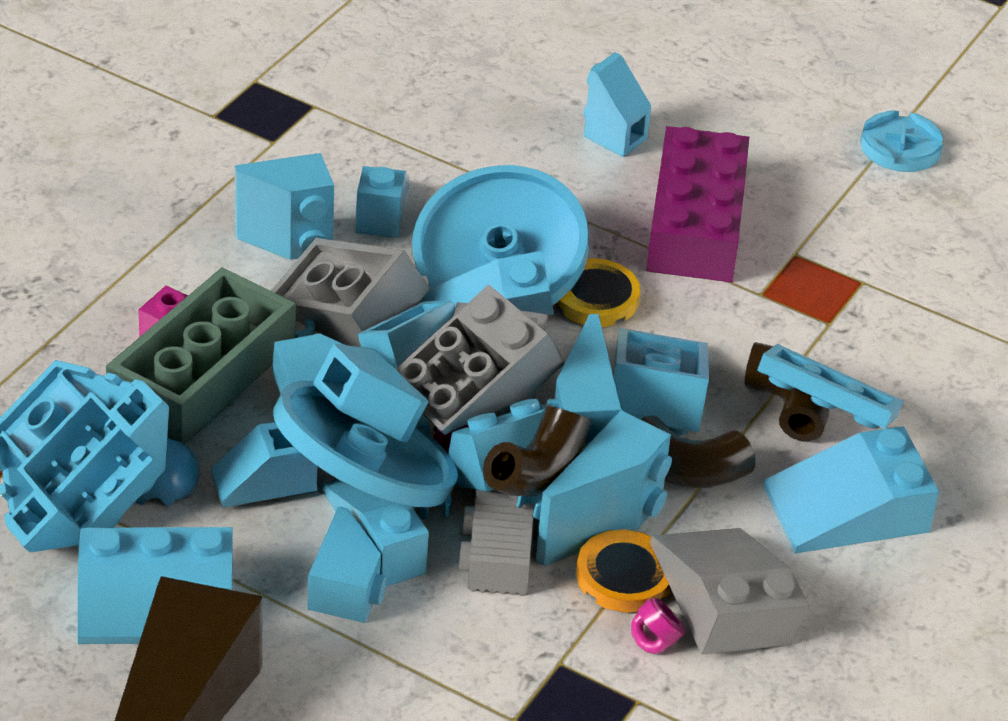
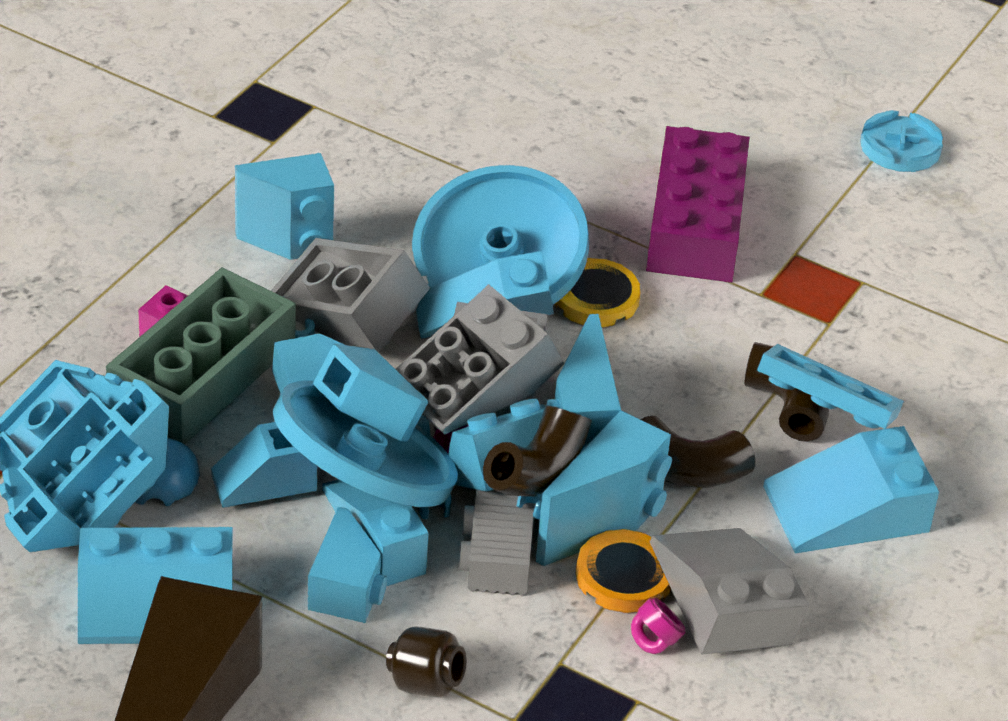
medium azure slope [356,166,410,238] -> none
medium azure slope [357,300,455,369] -> none
medium azure slope [583,52,651,157] -> none
medium azure slope [612,328,709,435] -> none
none -> dark brown head [386,626,467,697]

